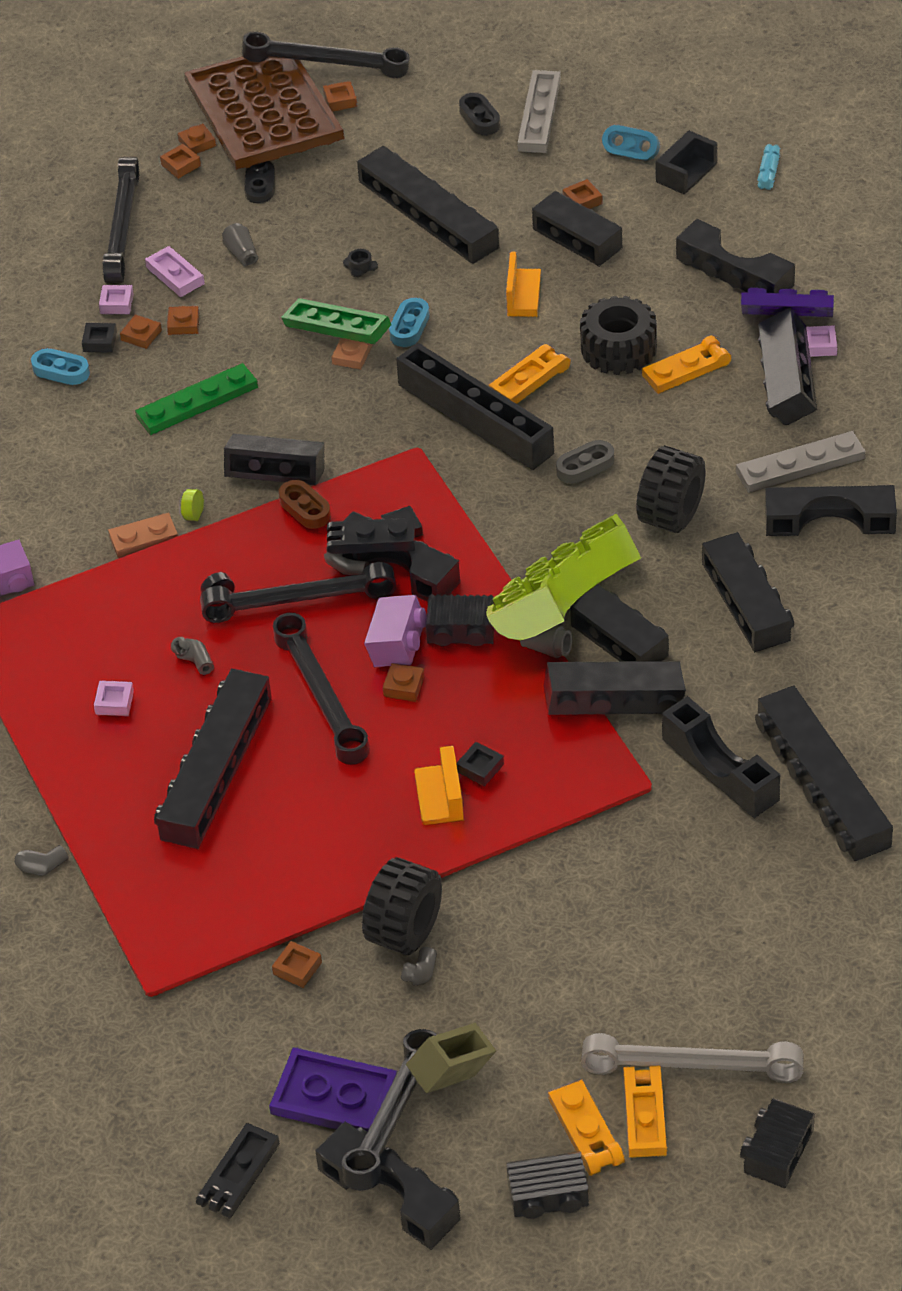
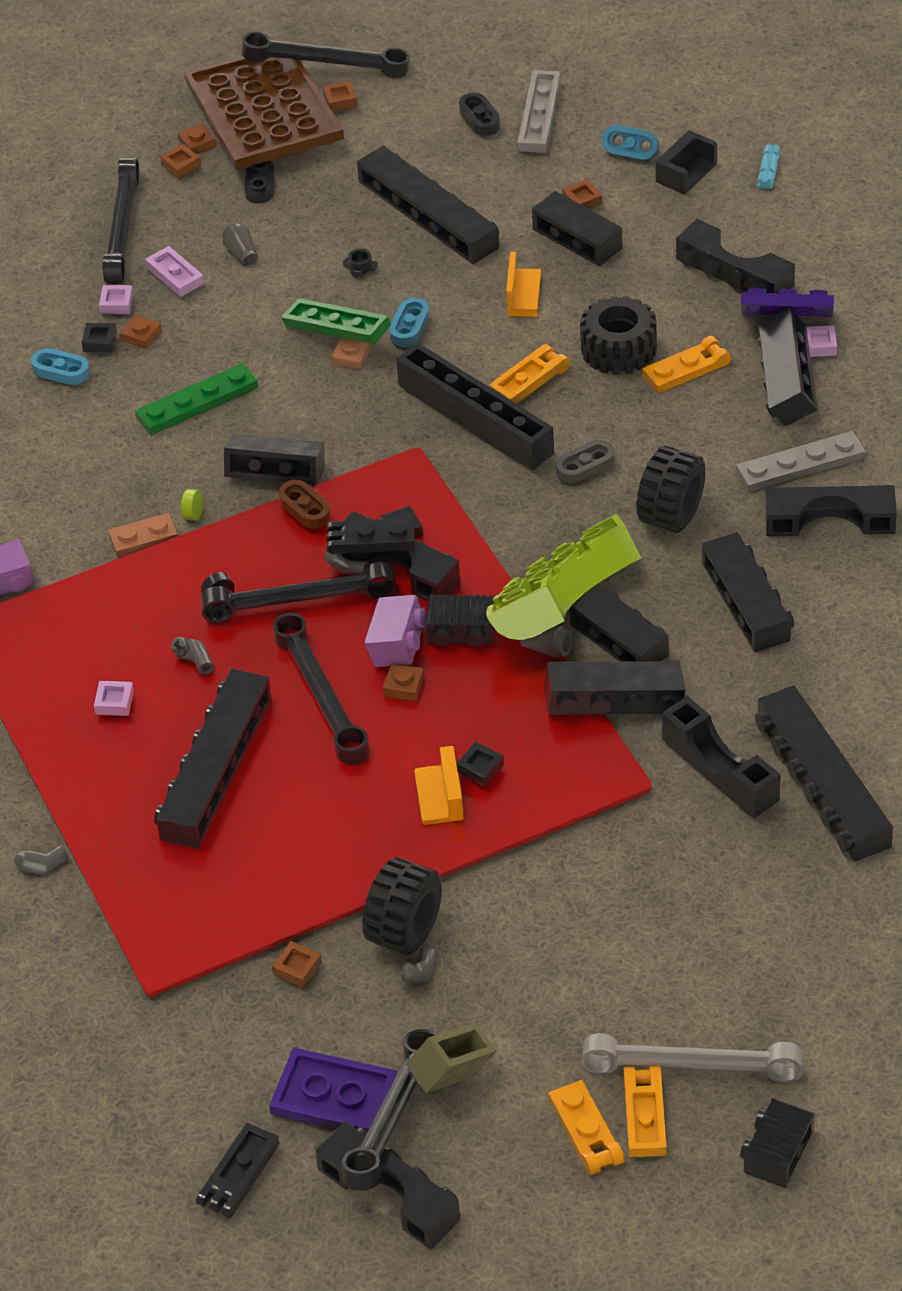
dark orange plate [167,306,200,335] -> none
black brick [506,1151,589,1219] -> none

